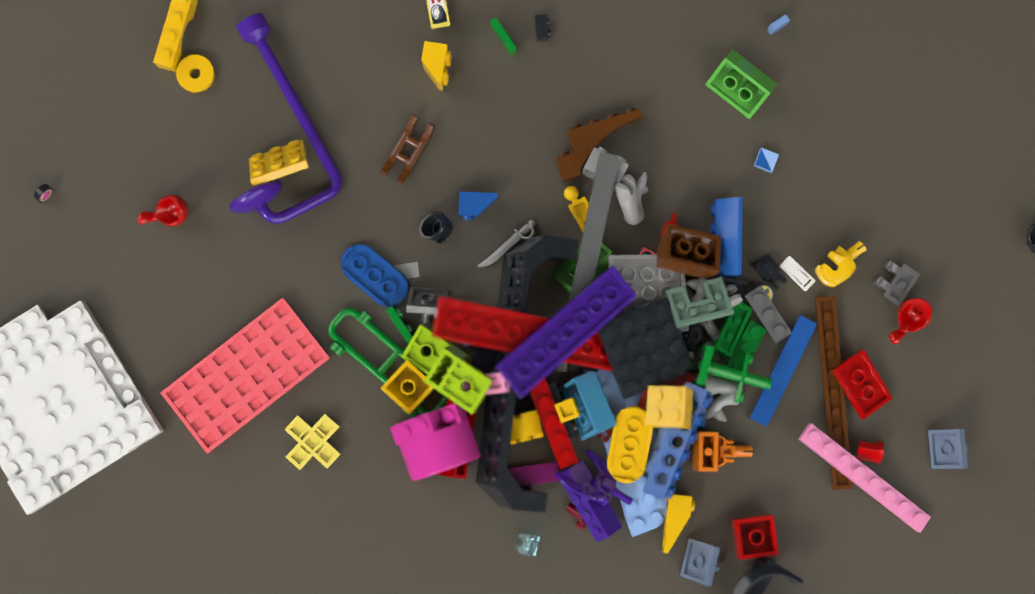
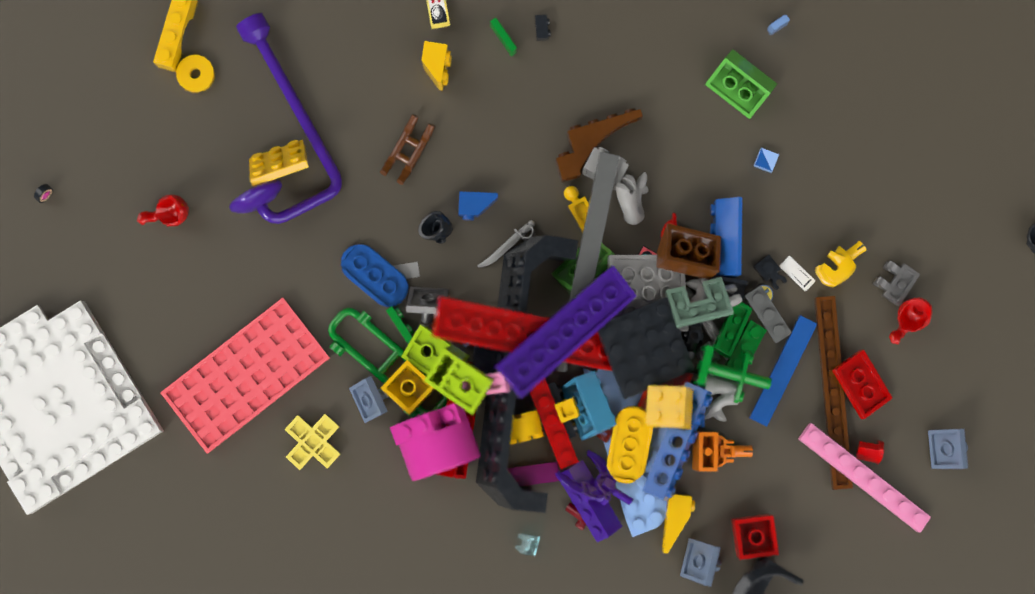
none -> sand blue tile [349,376,389,423]

